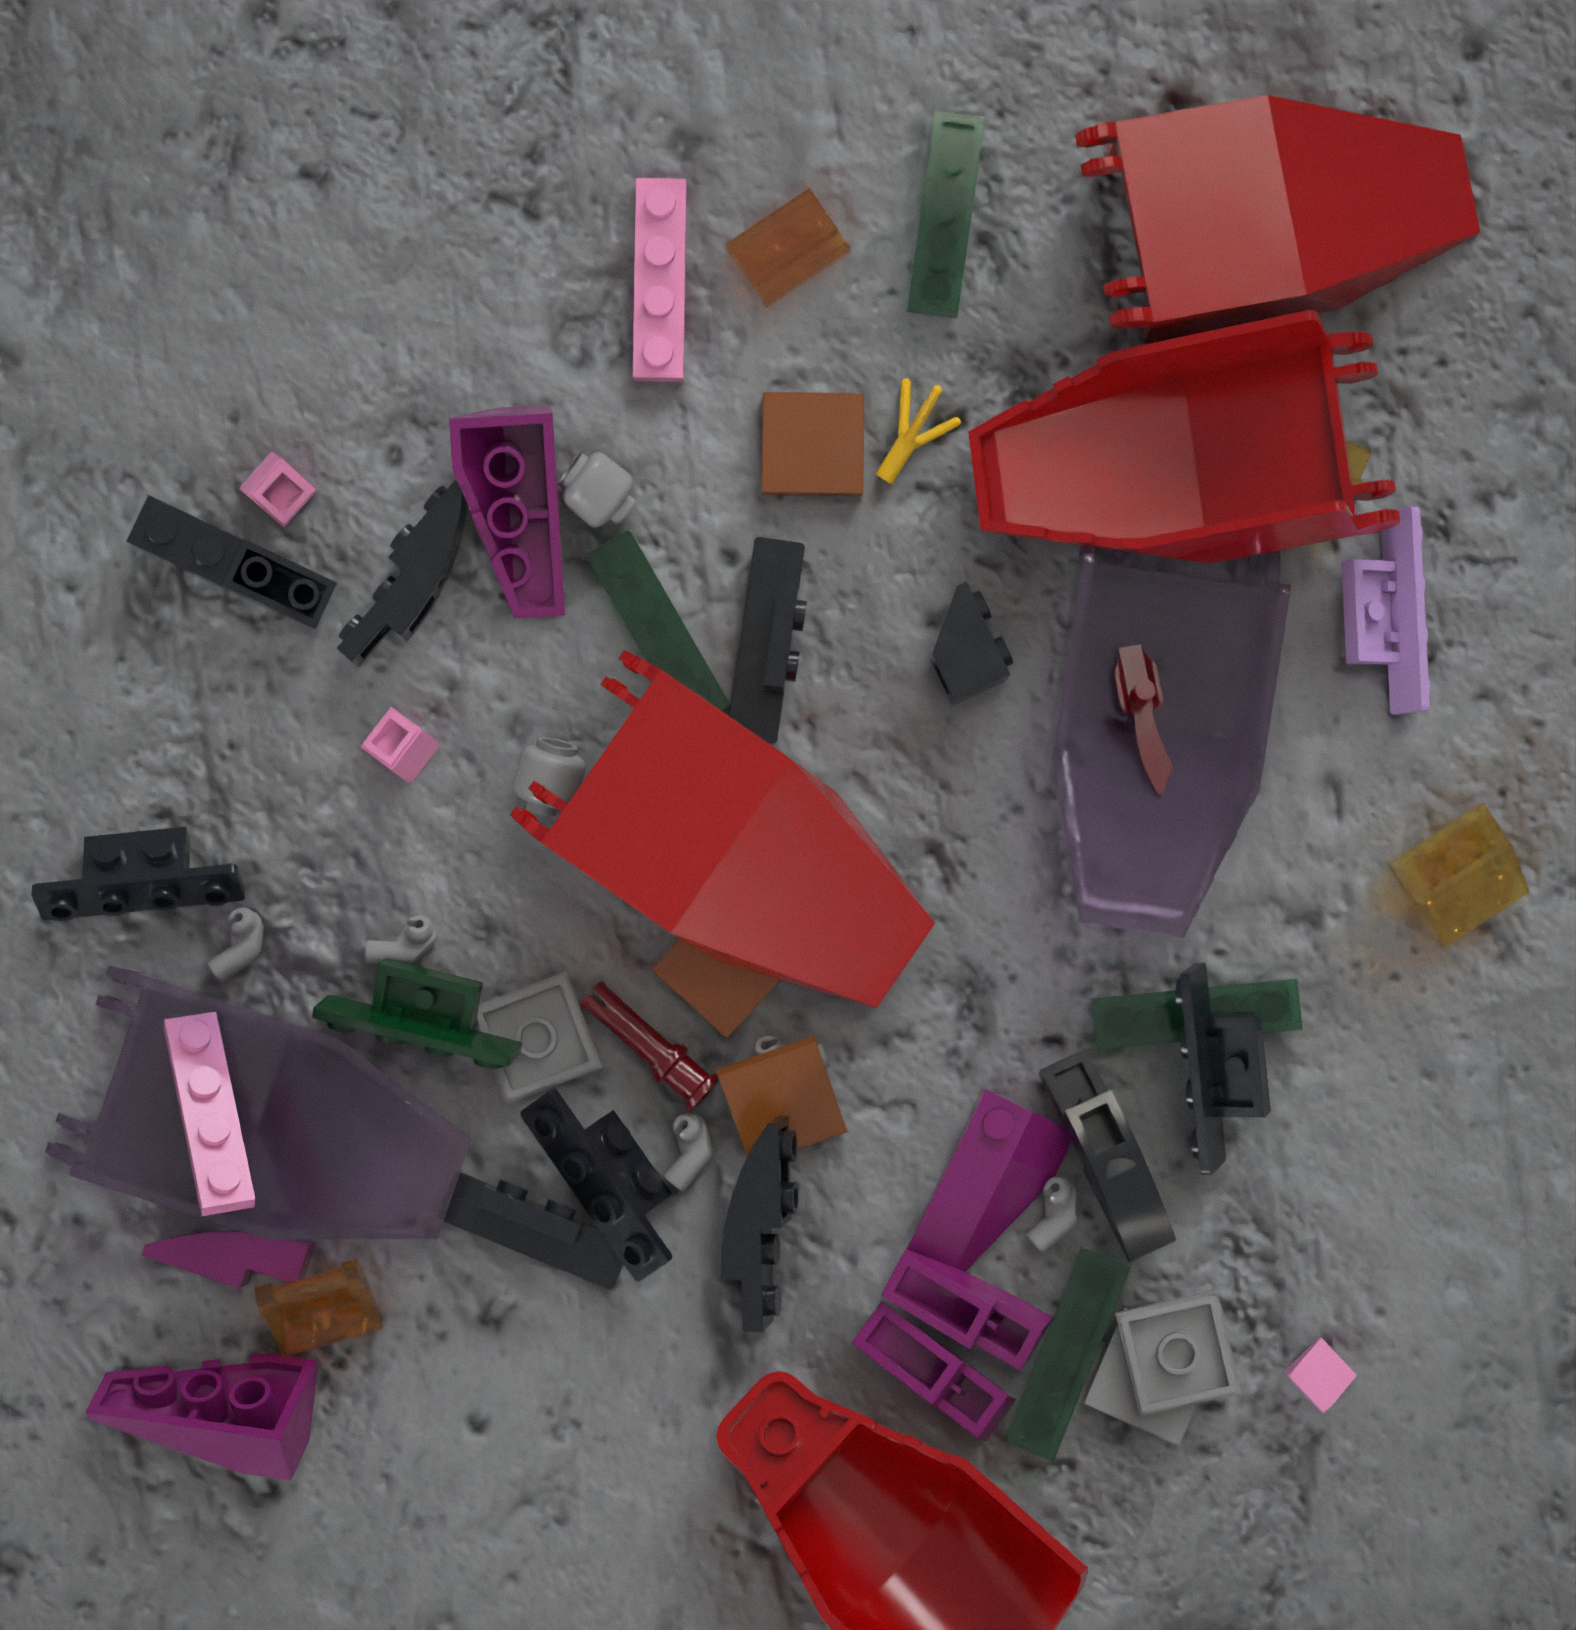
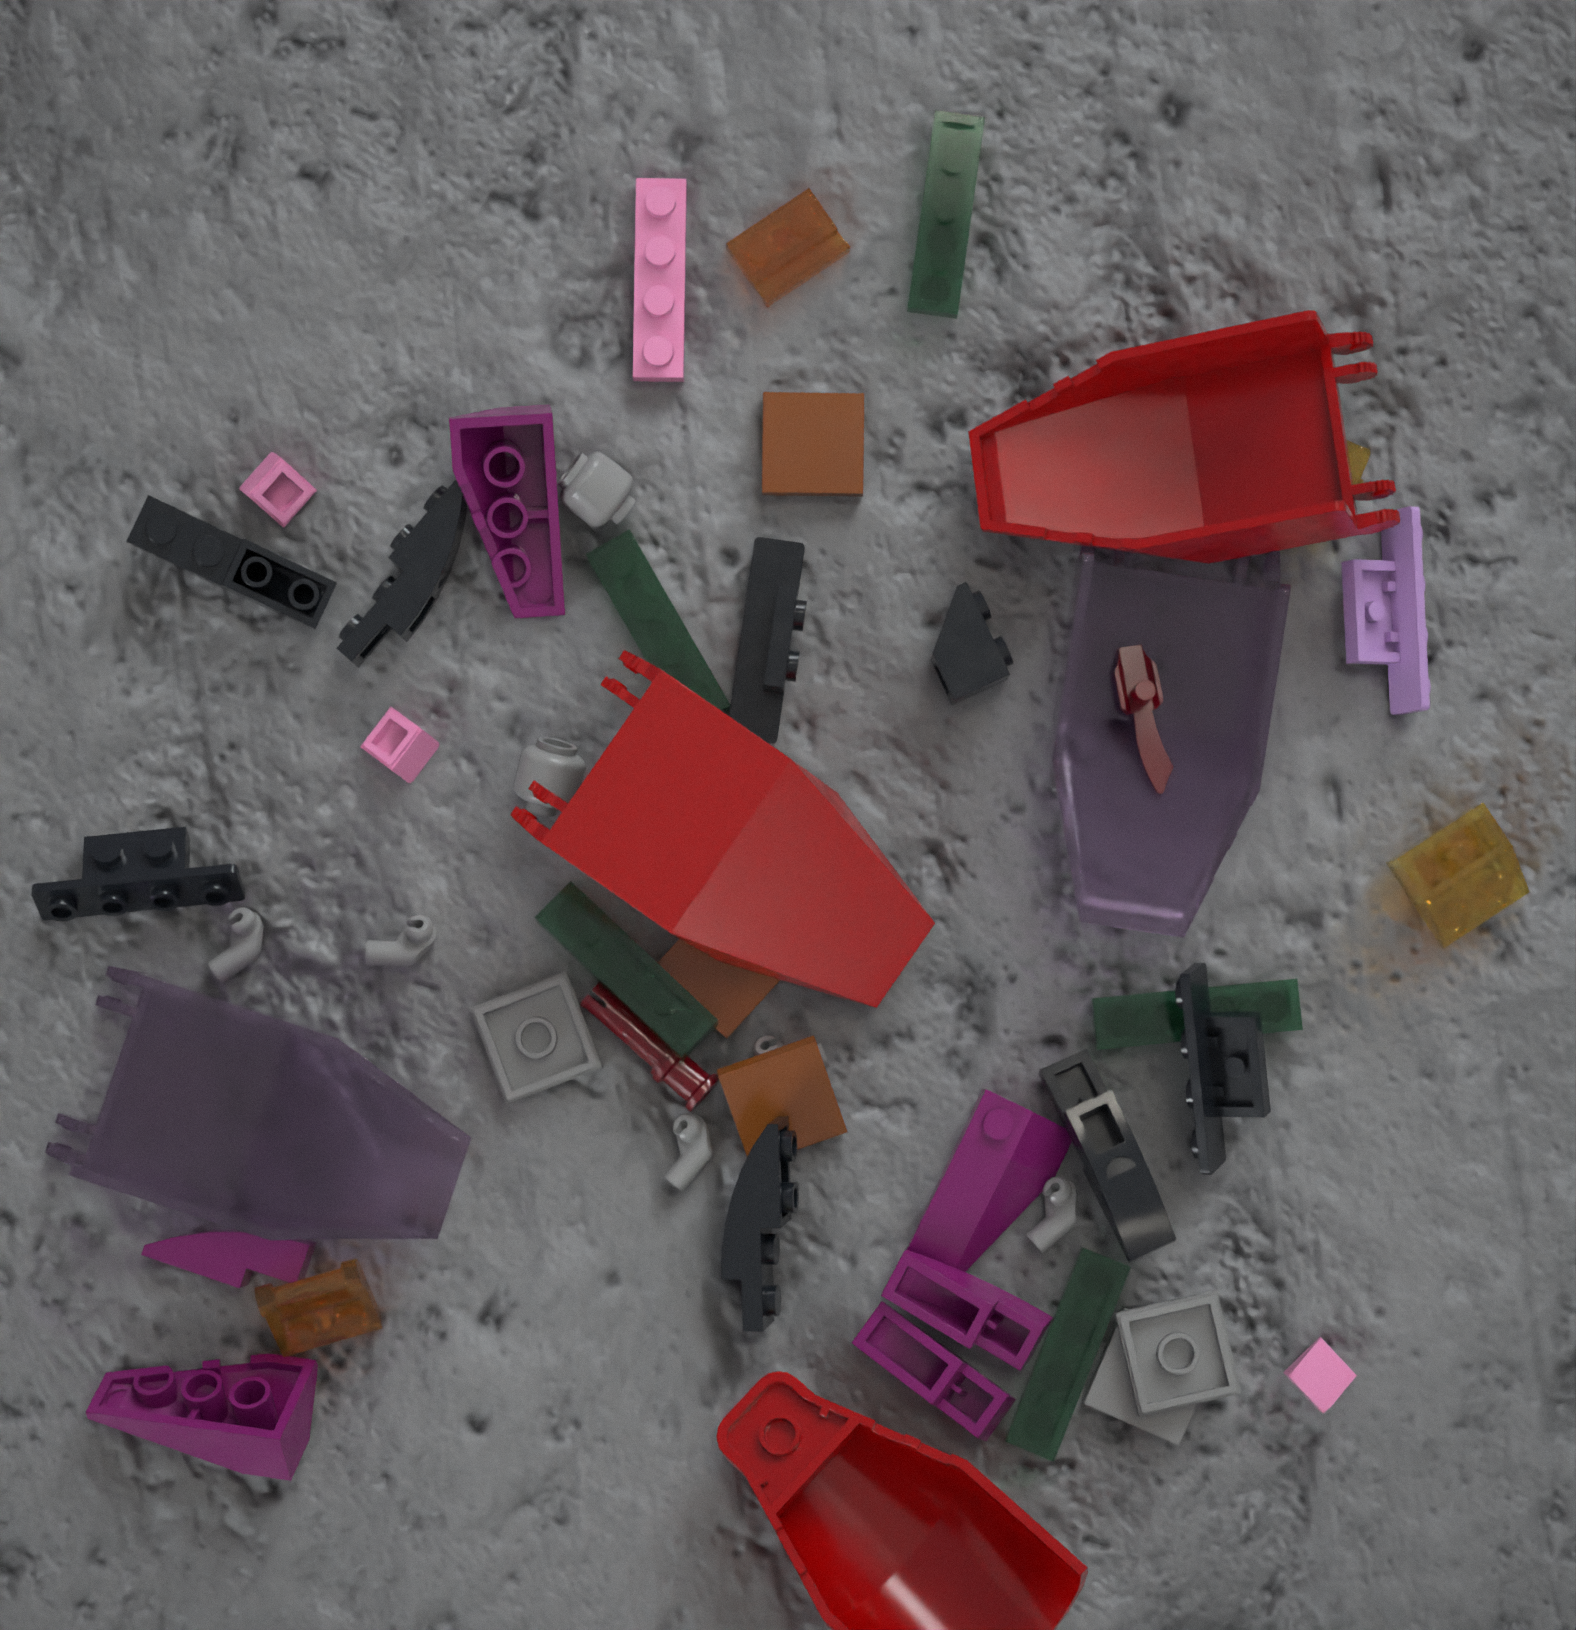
bright pink plate [164,1011,255,1217] -> none
dark green bracket [312,958,522,1069] -> none
black bracket [423,1166,623,1289] -> none
black bracket [520,1088,672,1282] -> none
yellow plant [875,378,961,485] -> none
red windscreen [1075,95,1480,344] -> none
none -> clear green plate [535,881,719,1061]

